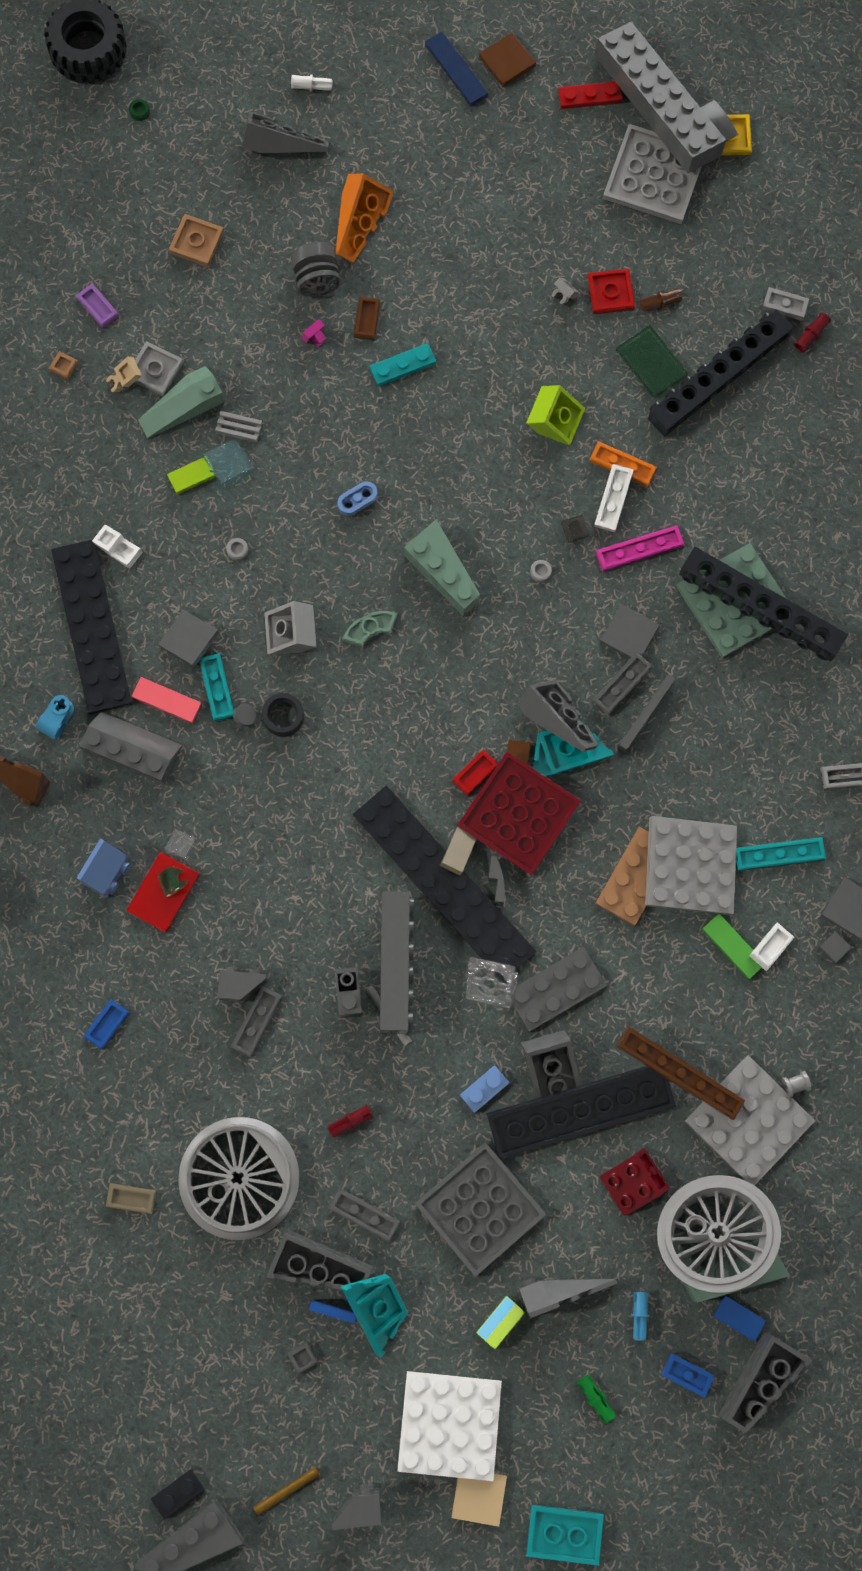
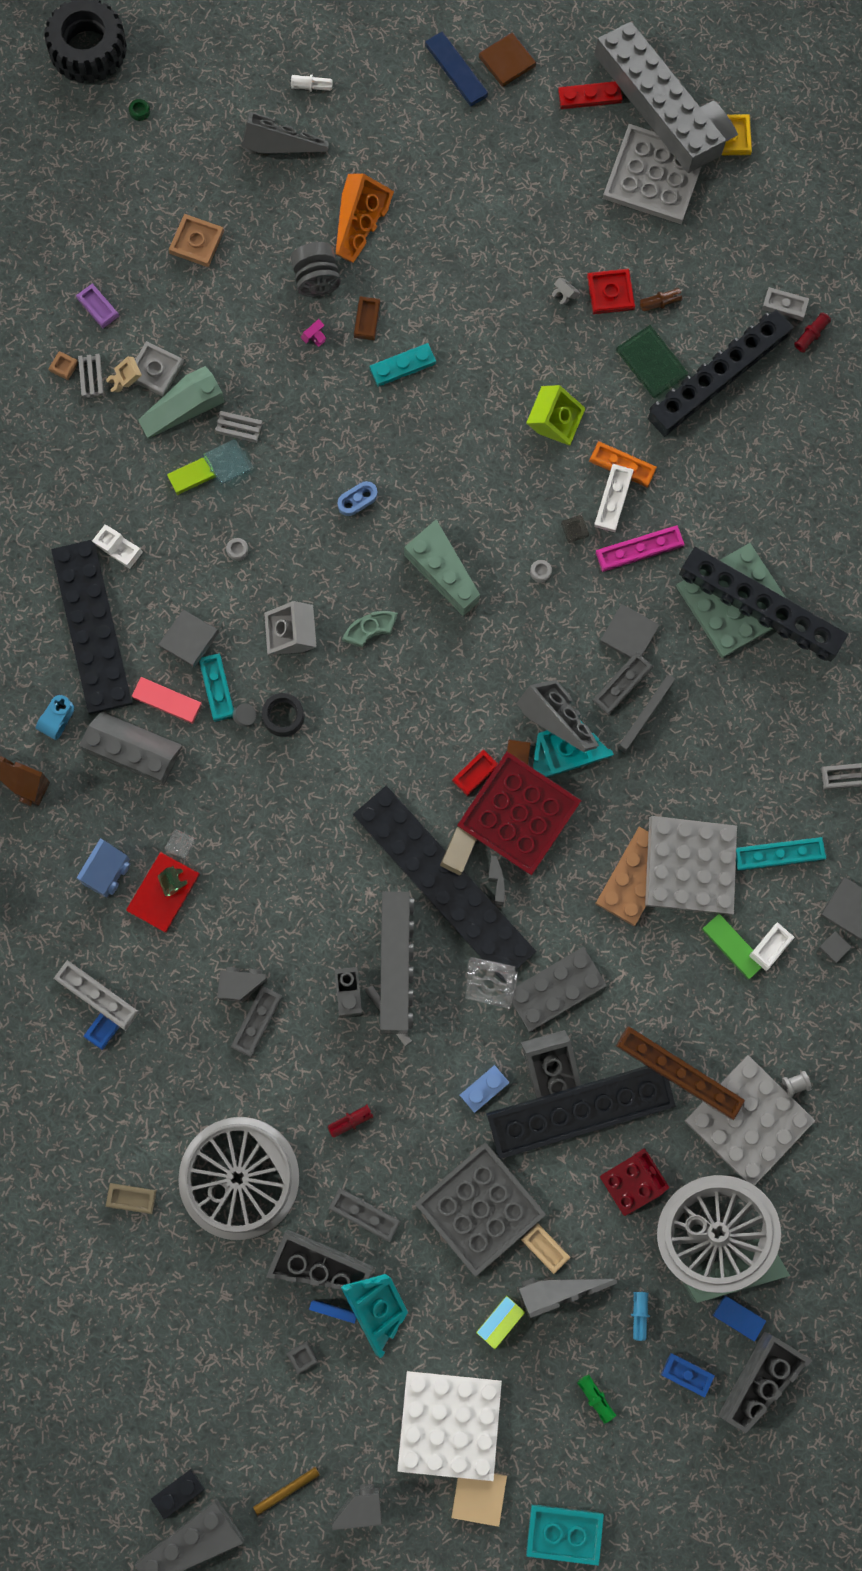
none -> light grey tile [53,960,139,1031]
none -> light grey tile [78,354,104,398]
none -> tan tile [521,1223,571,1274]

